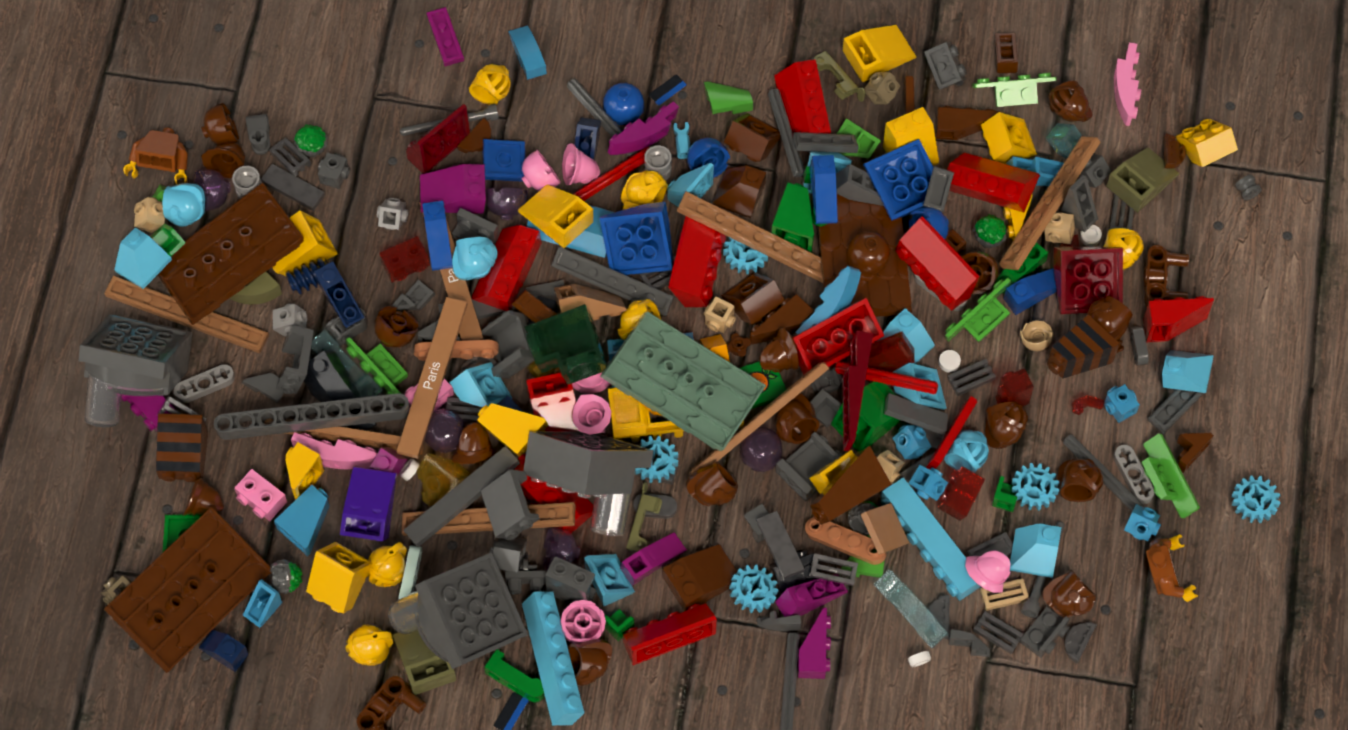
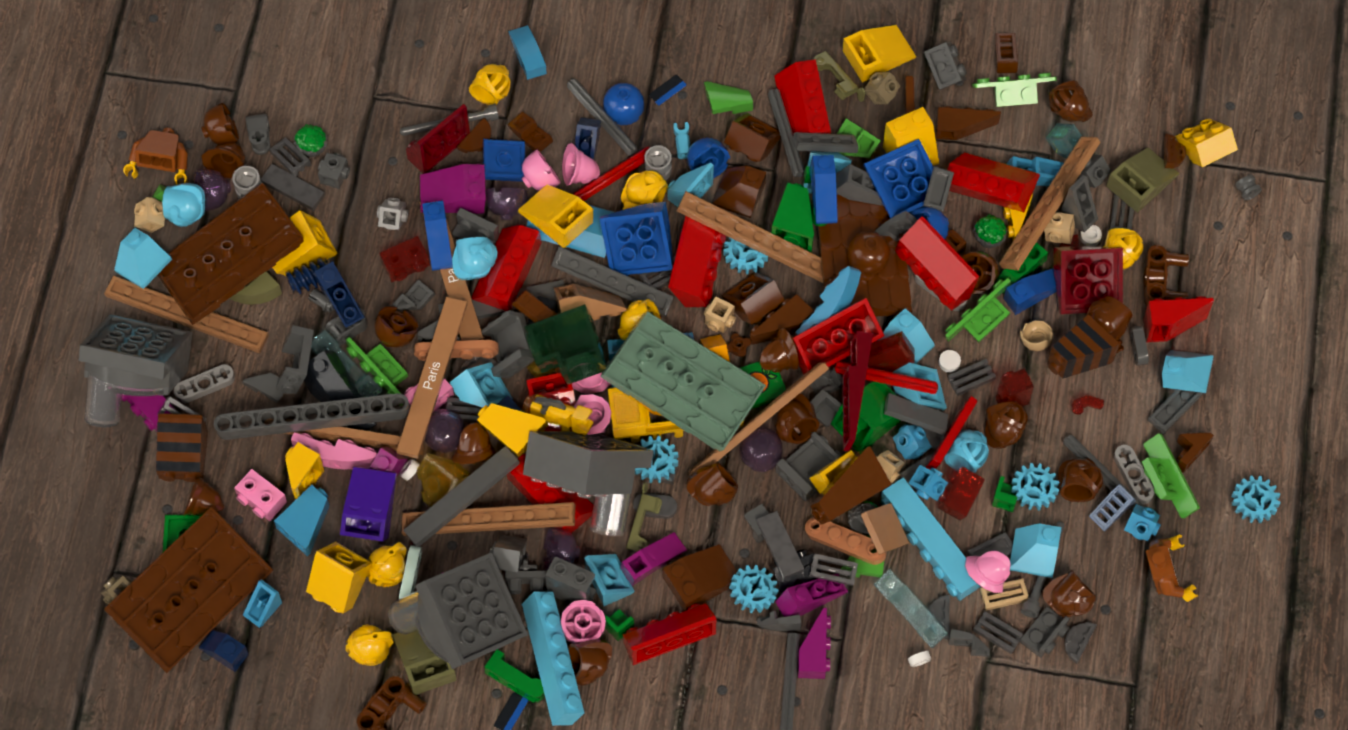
green panel [150,223,186,257] -> none
dark grey piece [270,559,302,594] -> none
light grey brick [273,304,308,337] -> none
magenta tile [426,7,464,66] -> none
dark grey panel [481,469,540,540] -> none
magenta slope [607,101,679,155] -> none
yellow slope [981,112,1037,163] -> none
dark azure brick [1104,384,1140,423] -> none
bright pink slope [1114,42,1141,126] -> none
none -> dark grey pin [308,289,334,313]
none -> reddish brown slope [507,112,553,152]
none -> yellow piece [523,394,593,435]
none -> dark grey slope [874,211,918,241]
none -> sand blue slope [1089,484,1136,532]

